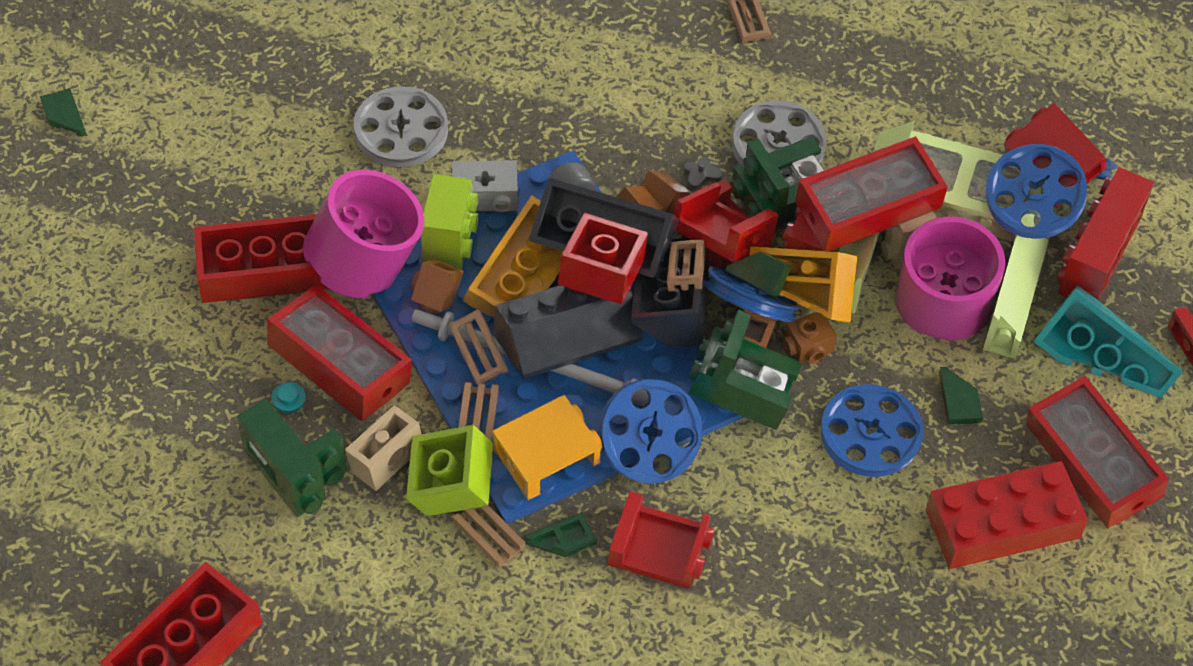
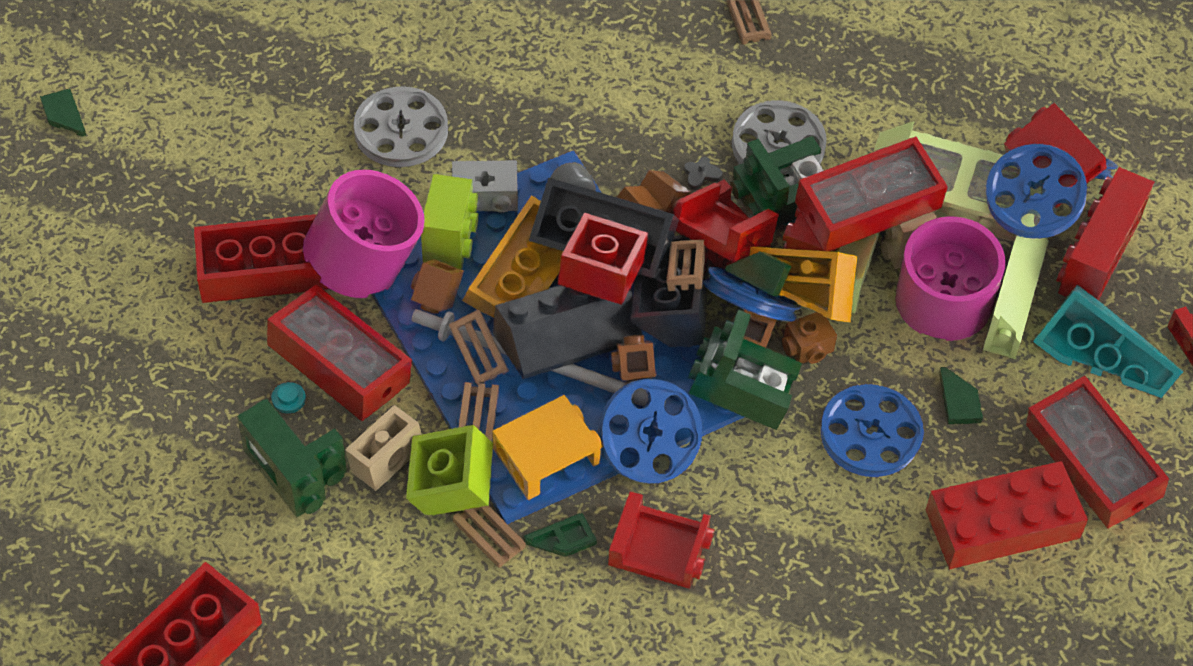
none -> dark orange brick [611,335,656,380]

